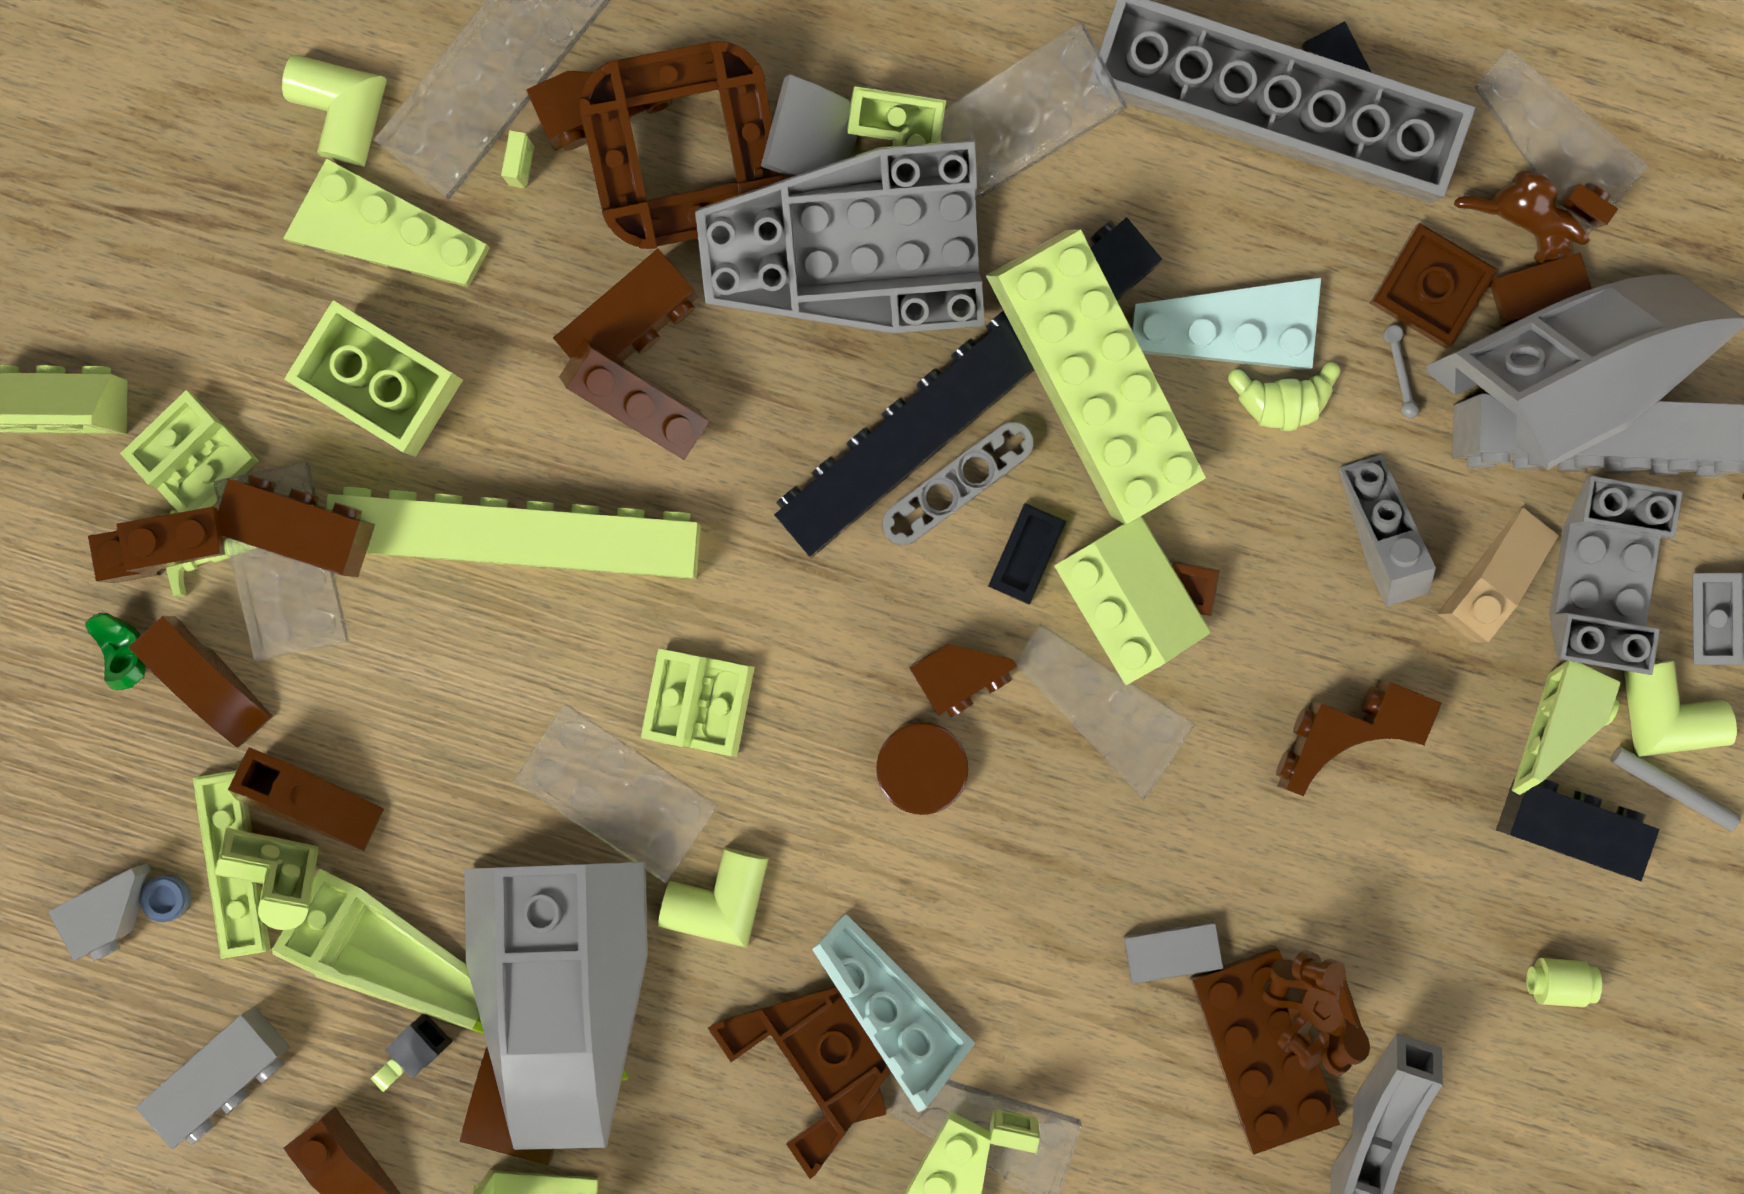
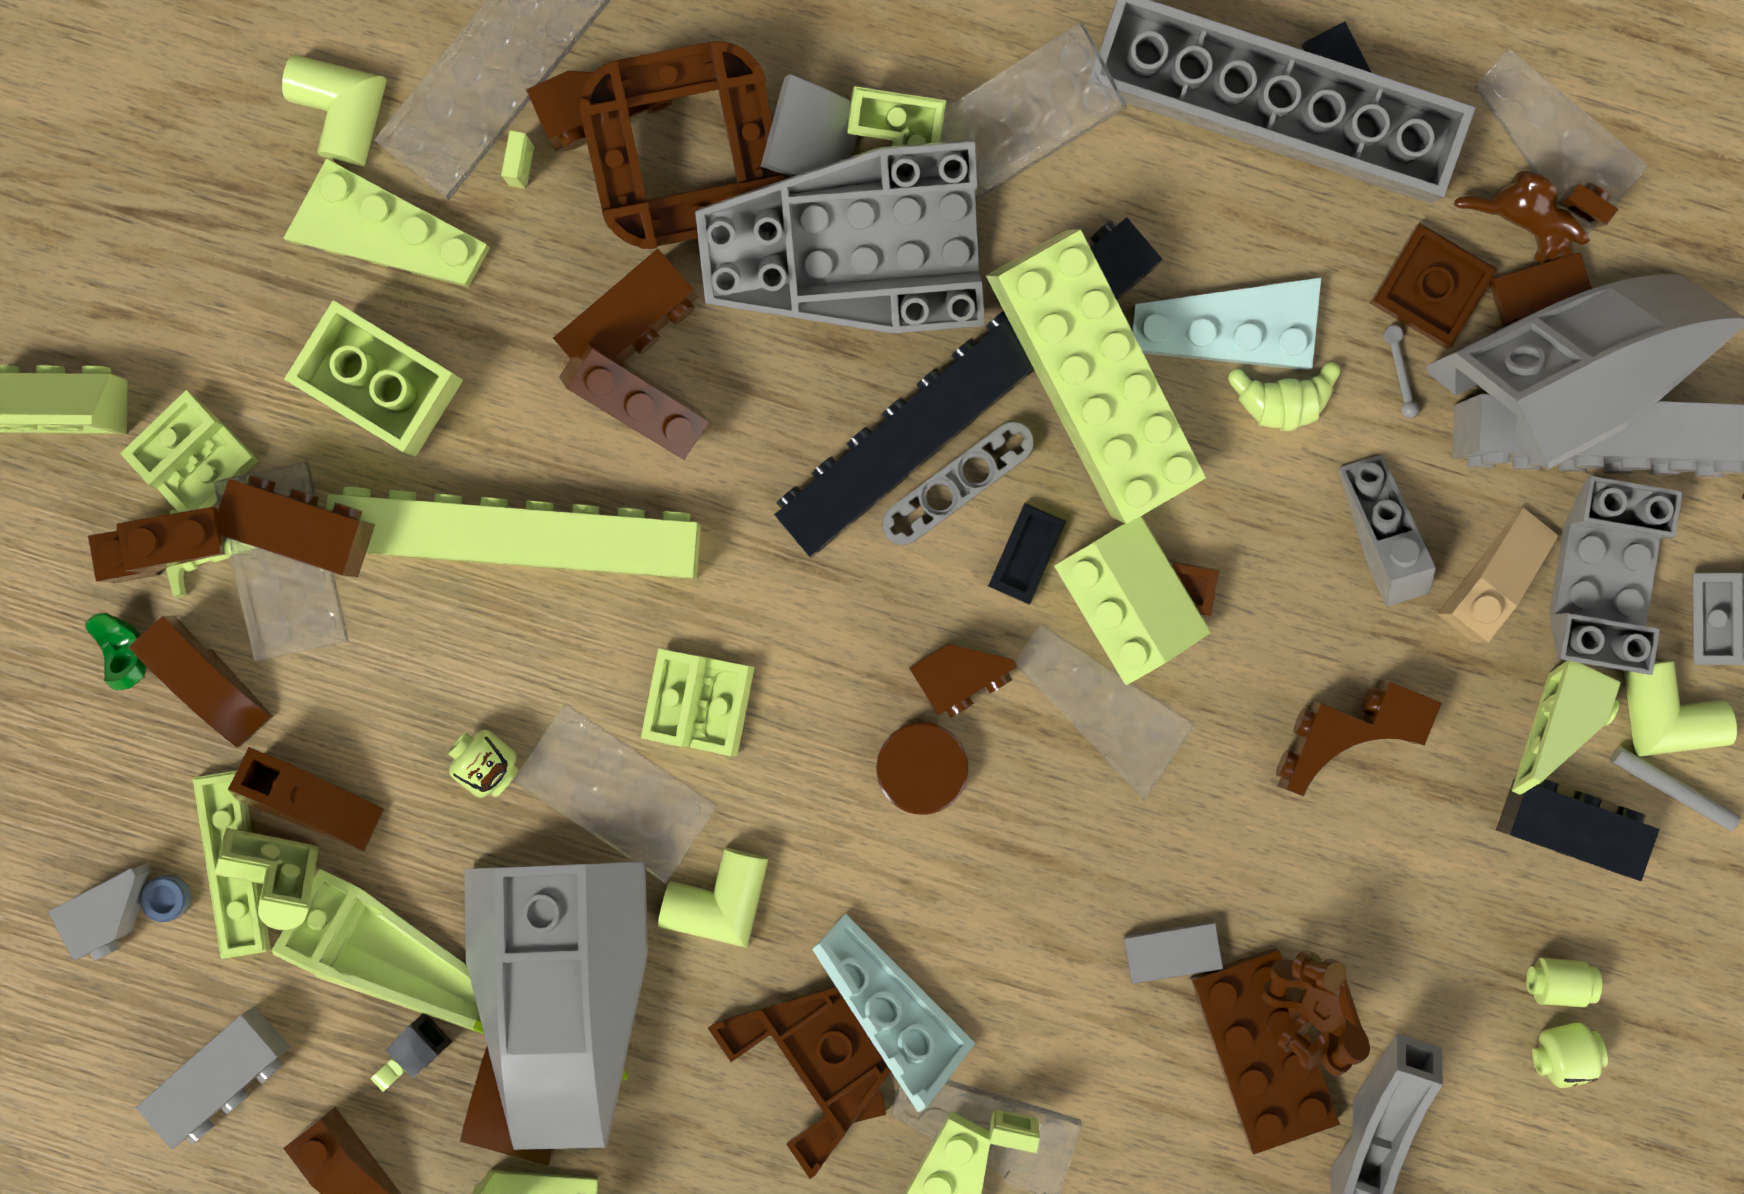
none -> yellowish green head [448,730,519,798]
none -> yellowish green head [1532,1023,1608,1088]

